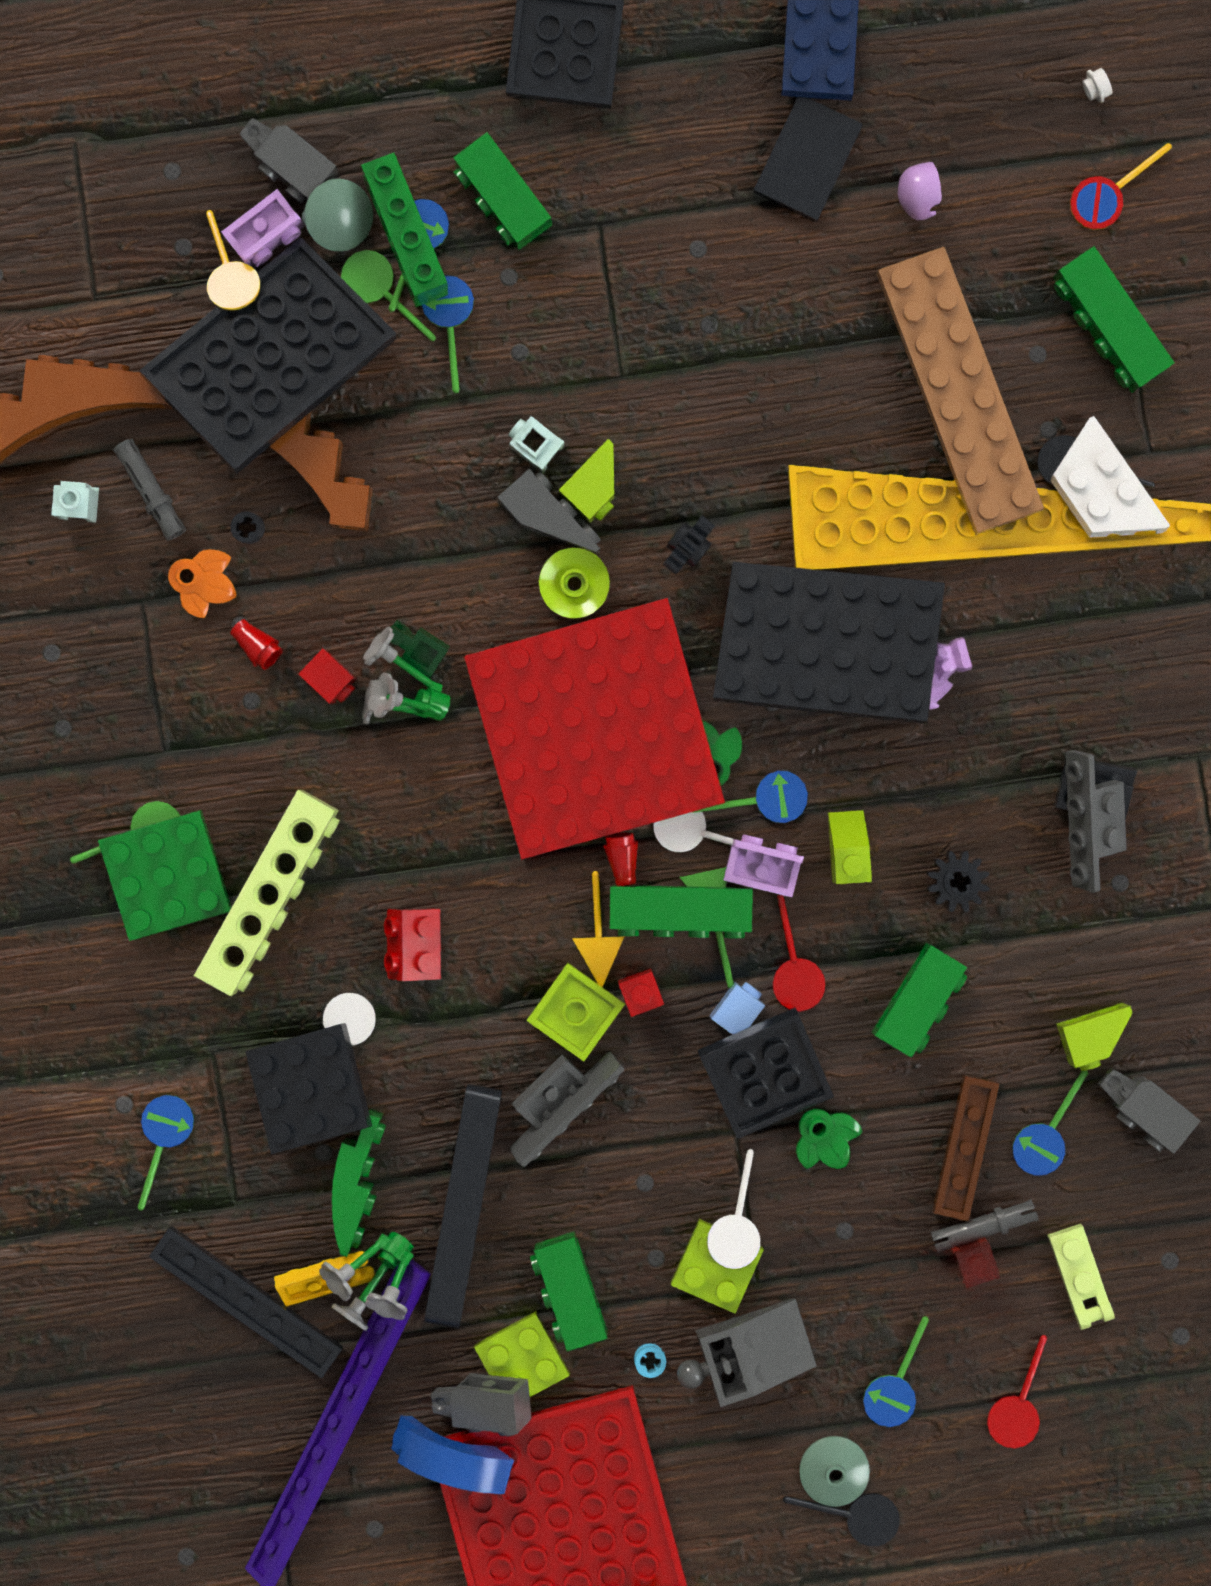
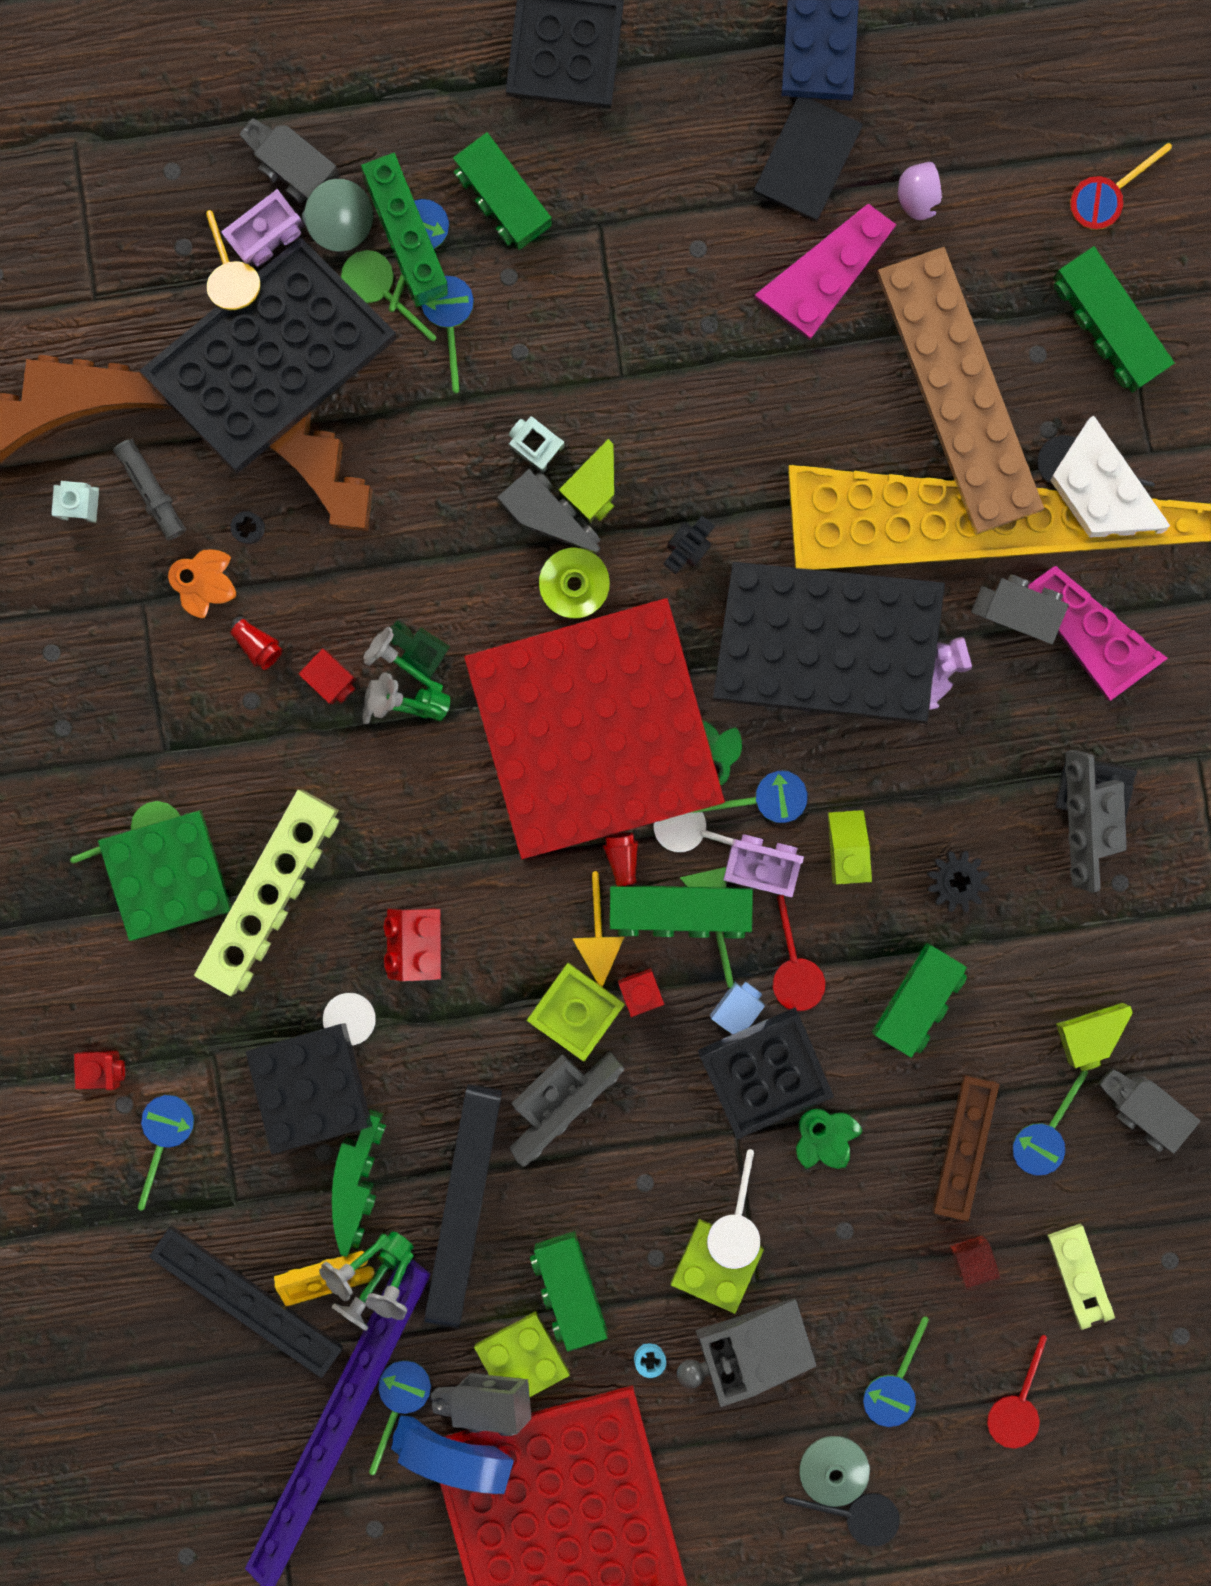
dark grey pin [930,1199,1039,1253] -> none
white plate [1082,68,1113,103] -> none
none -> red bracket [74,1051,125,1090]
none -> blue piece [369,1360,431,1475]
none -> dark pink wing [754,204,896,340]
none -> dark grey hinge [971,574,1069,644]
none -> dark pink wing [1028,566,1168,701]

